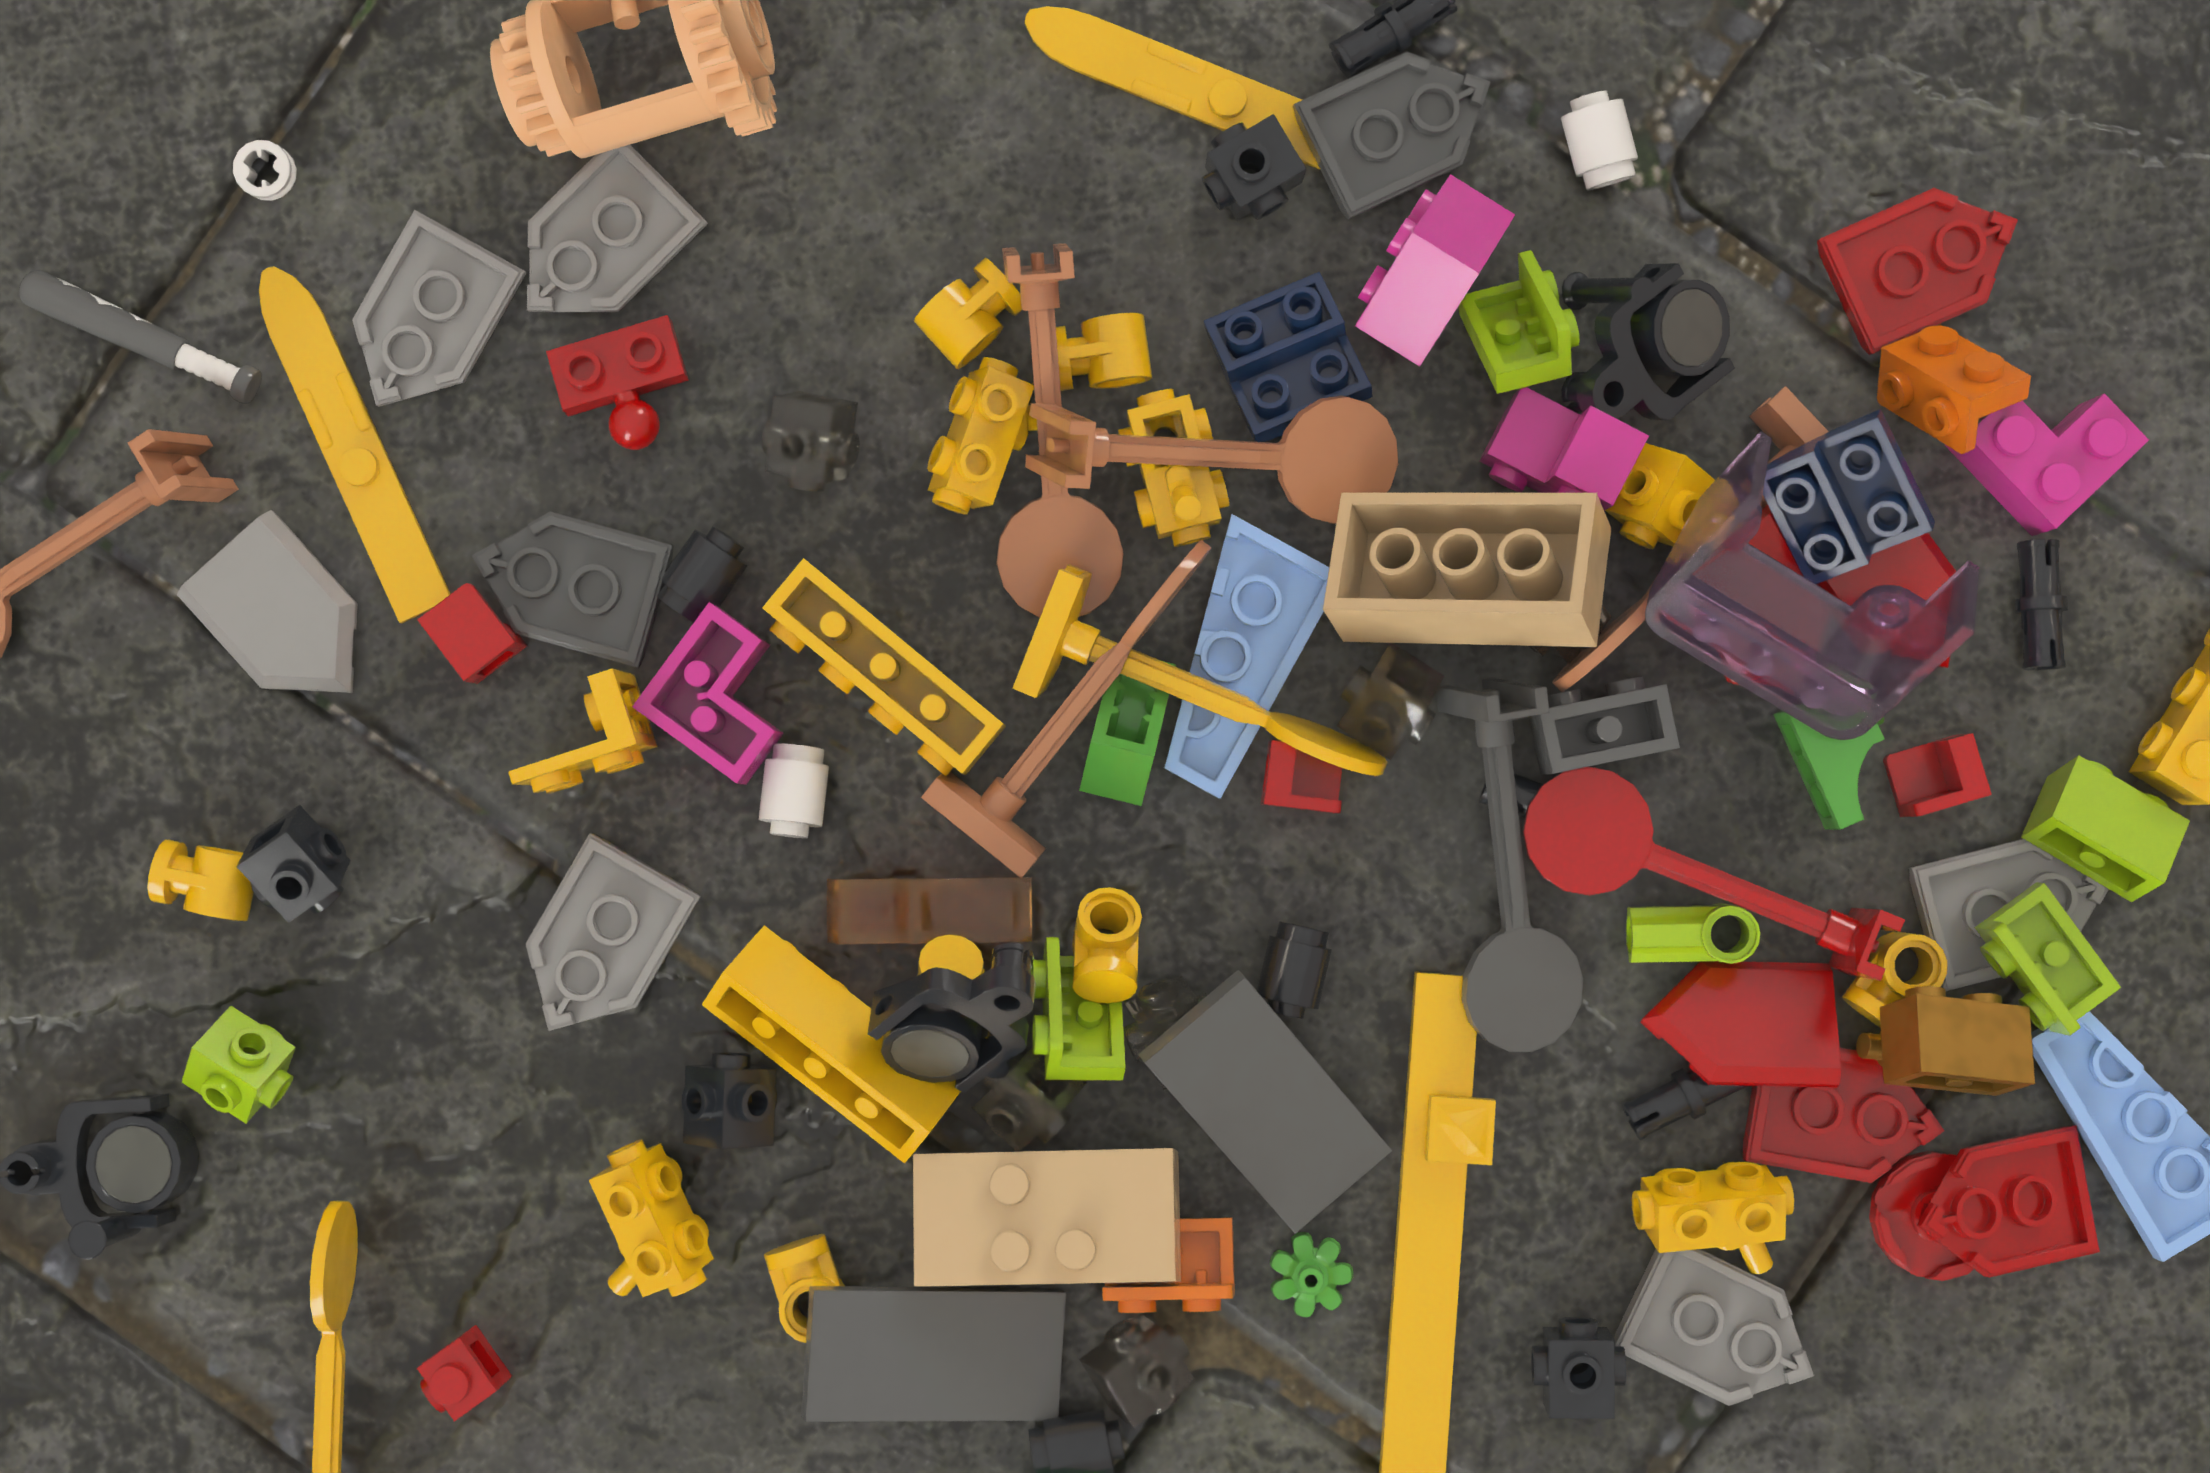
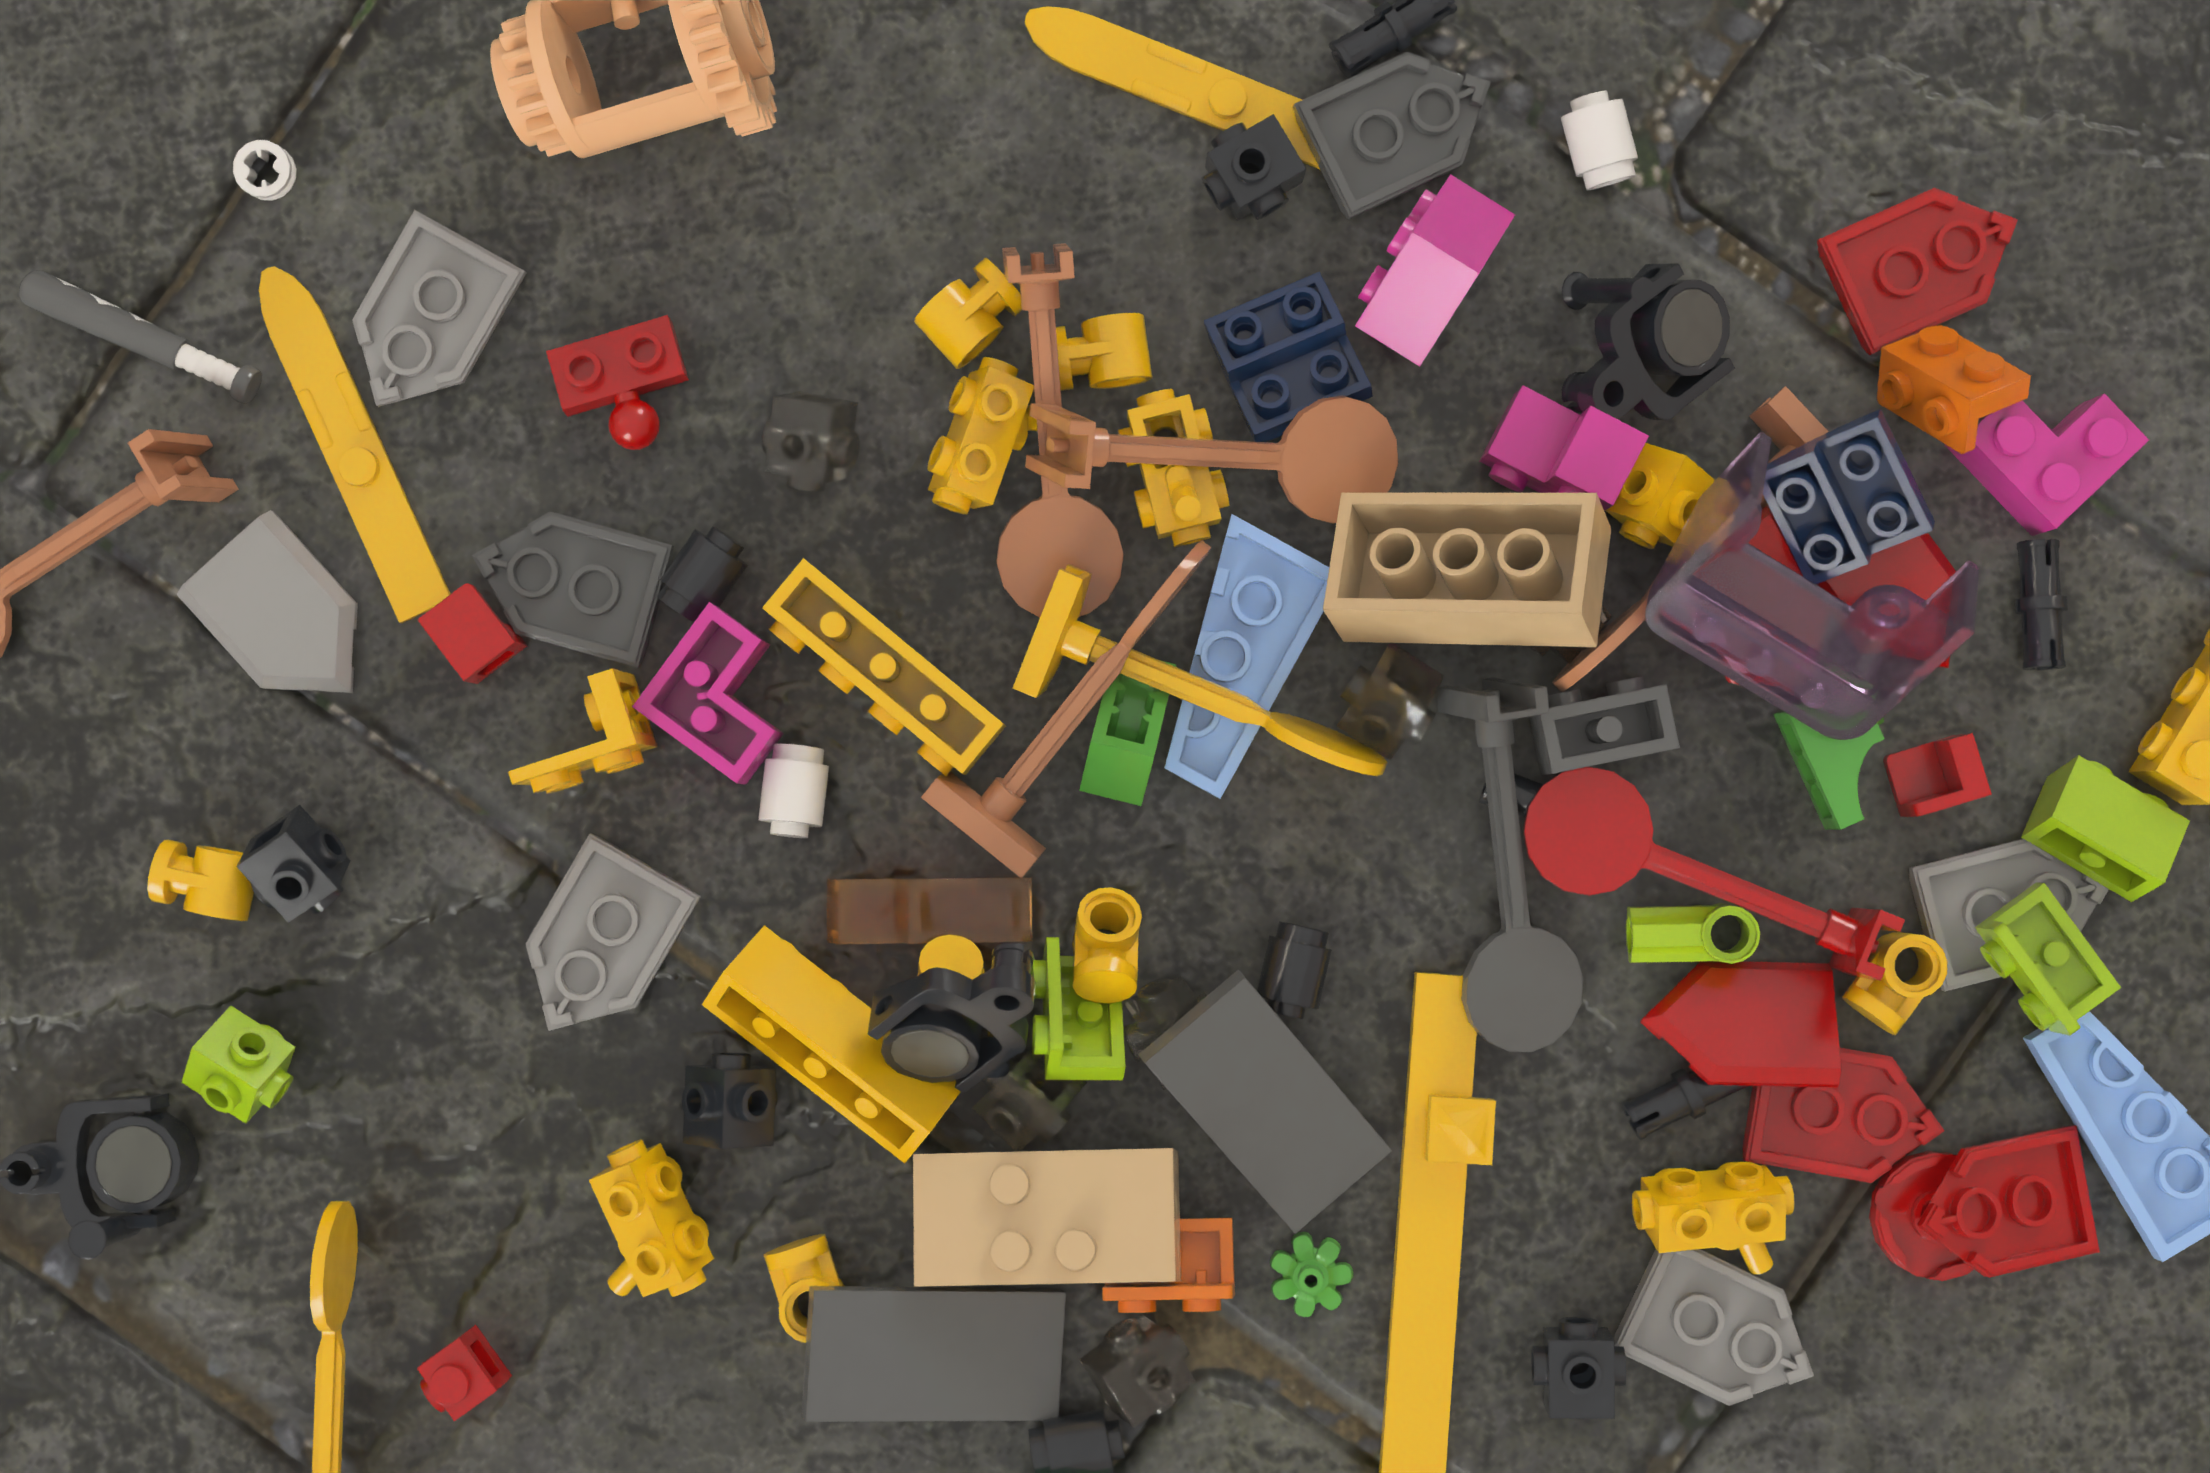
light grey tile [527,145,708,312] -> none
red panel [1261,740,1342,814] -> none
lime bracket [1459,250,1580,394] -> none
pearl gold brick [1856,986,2035,1096] -> none

